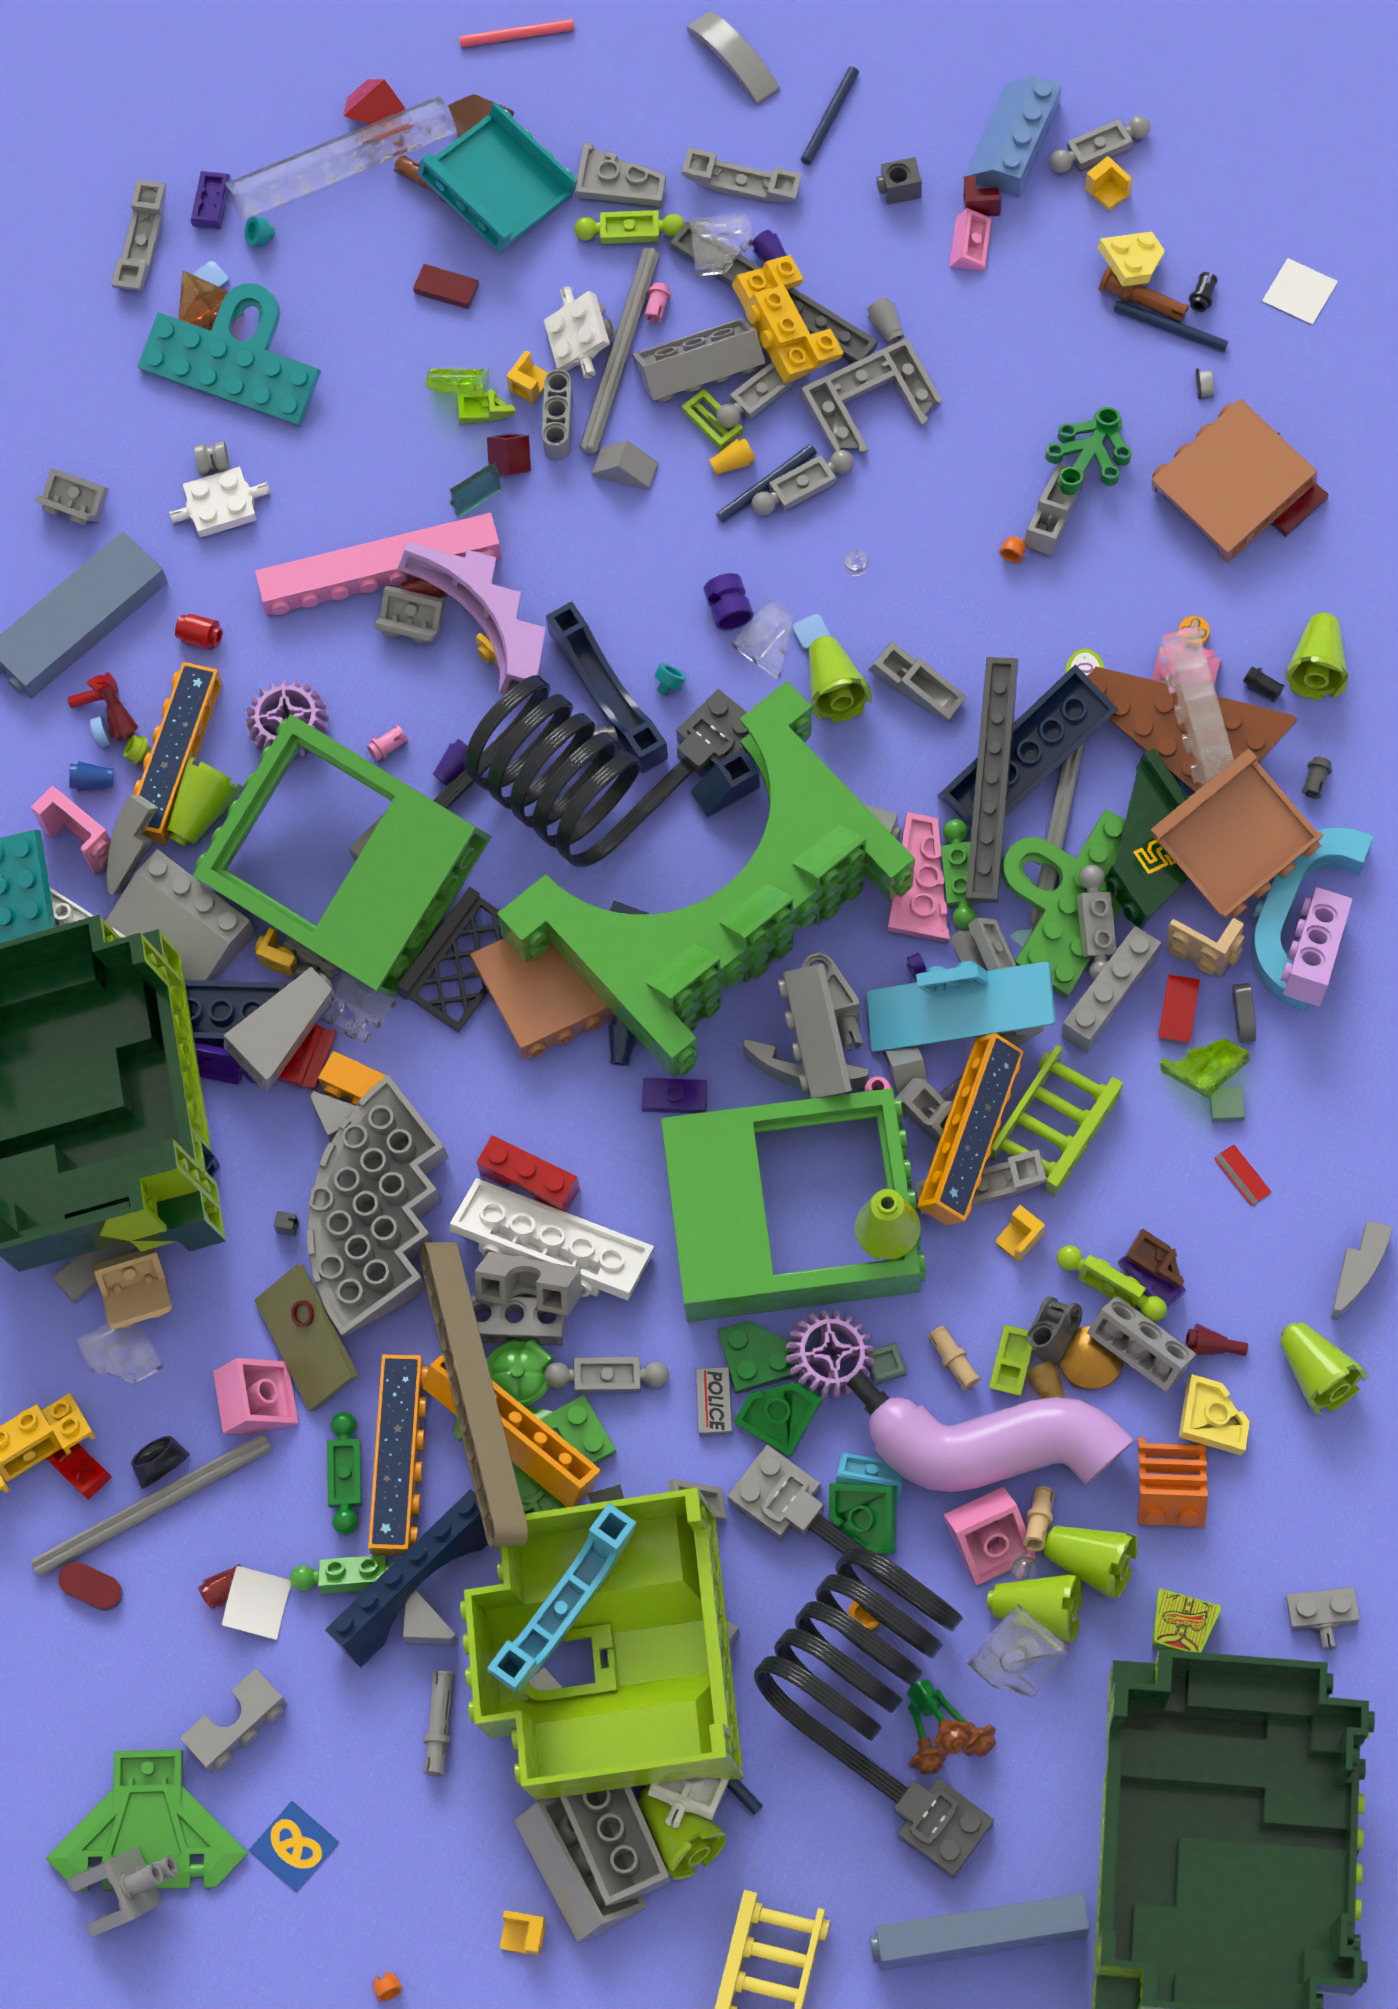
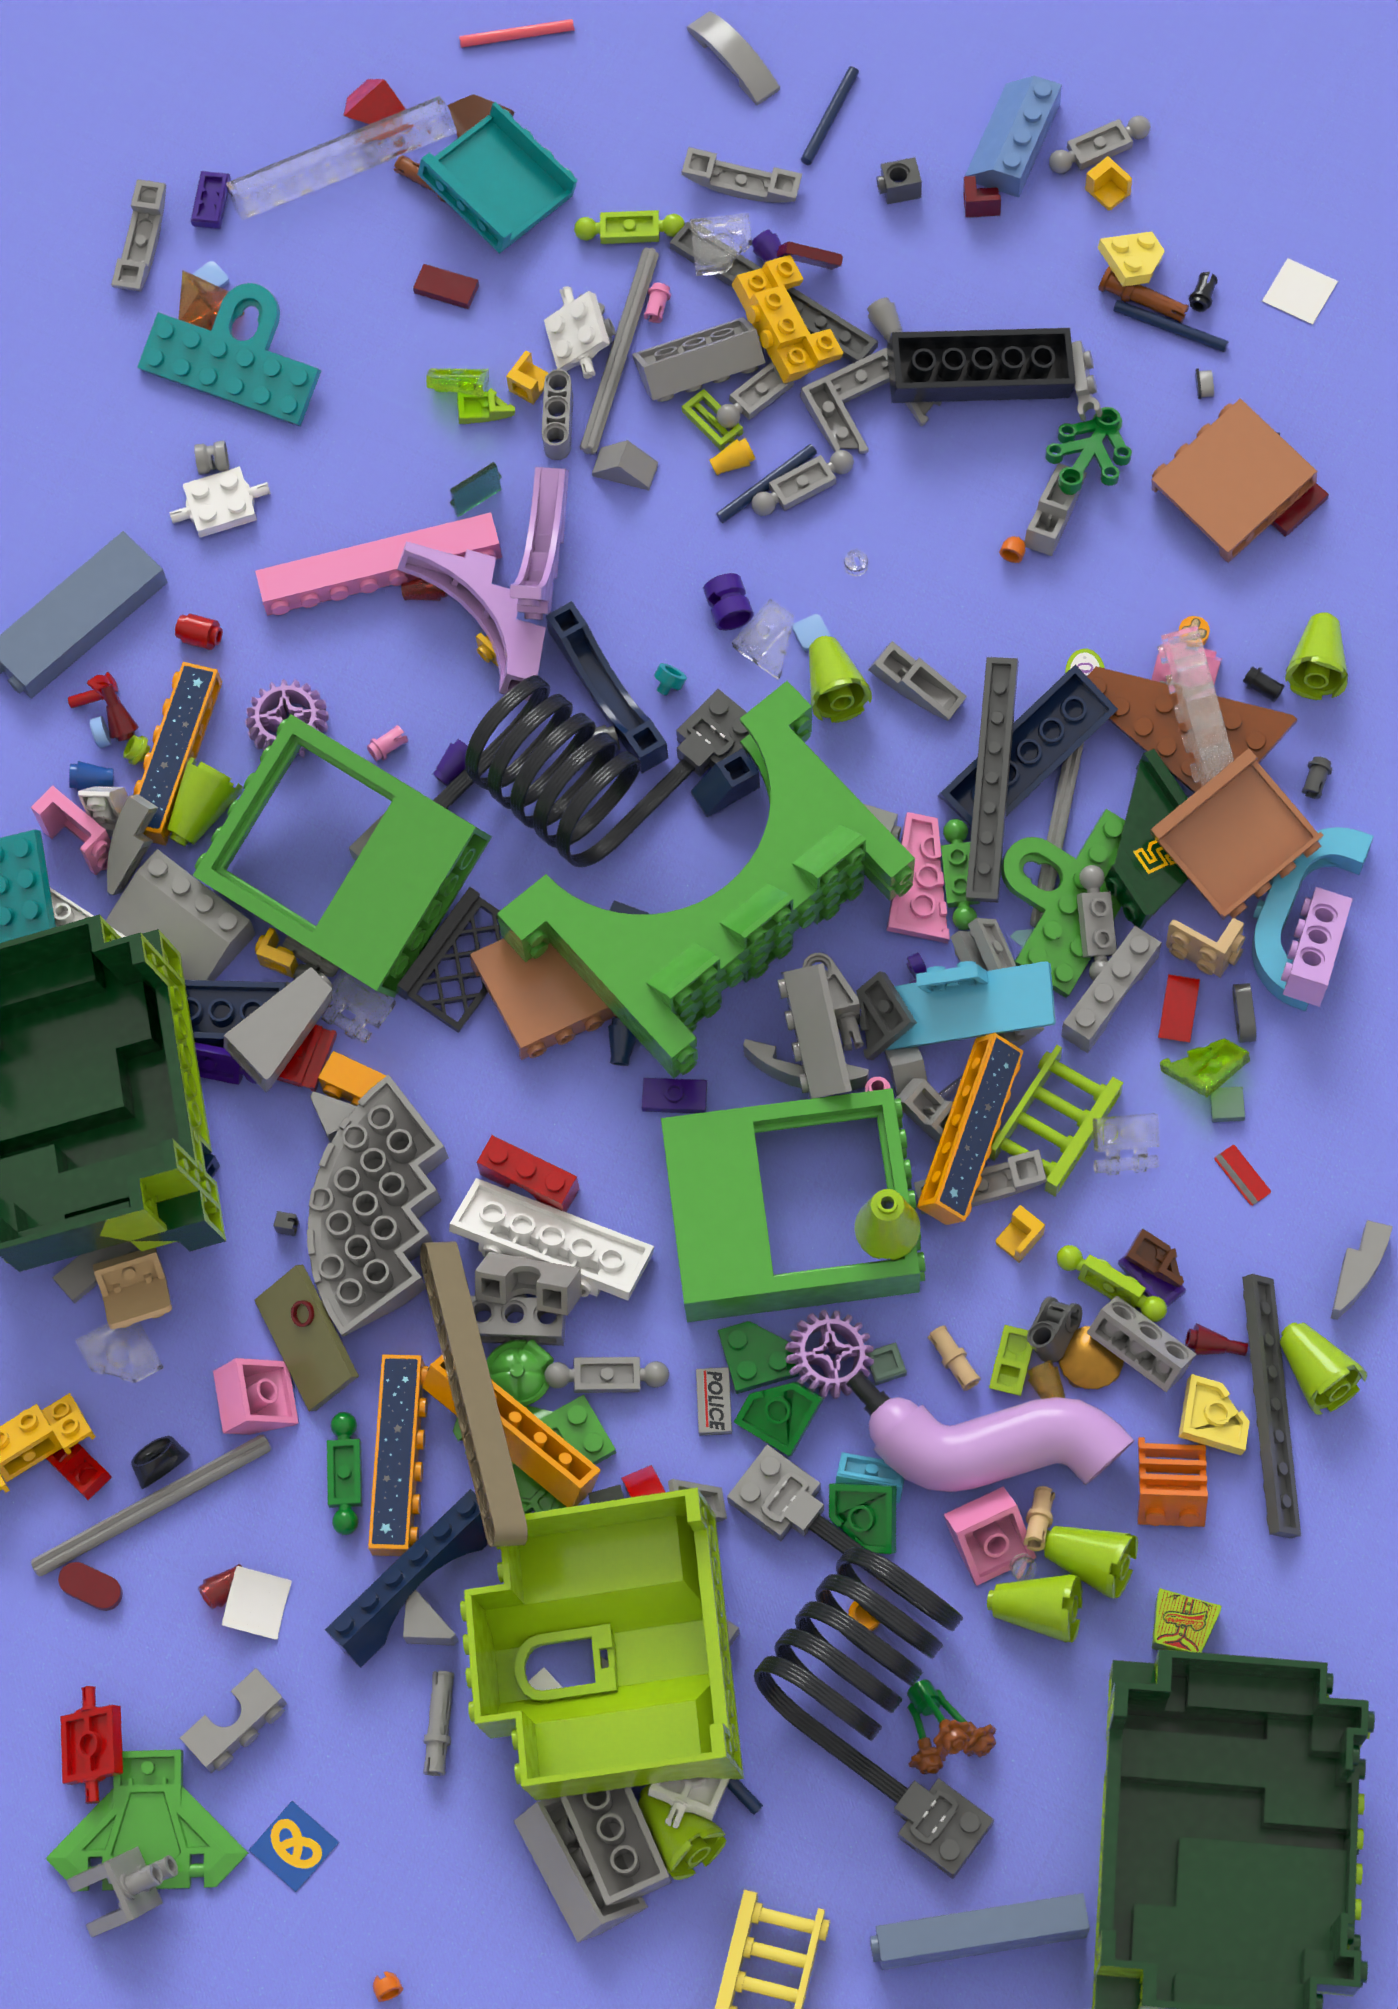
light grey bracket [34,468,109,525] -> none
teal tile [245,216,275,247] -> none
bright green plate [290,1555,400,1594] -> none
light grey bracket [374,586,445,643] -> none
dark red panel [487,433,531,475] -> none
medium azure arch [487,1503,637,1693] -> none
yellow panel [500,1911,547,1956] -> none
light grey wing [575,141,666,207] -> none
bright pink slope [949,208,992,271] -> none
clear slope [967,1604,1070,1697] -> none
light grey plate [1286,1587,1360,1651] -> none
none -> red plate [60,1686,123,1804]
none -> white slope [78,786,128,836]
none -> lavender arch [510,467,569,620]
none -> red slope [621,1465,665,1498]
none -> dark red tile [777,242,843,270]
none -> dark grey wing [856,971,917,1060]
none -> black brick [887,328,1076,403]
none -> light grey plate [1072,340,1102,421]
none -> clear plate [1093,1113,1160,1175]
none -> dark grey plate [1242,1274,1301,1538]

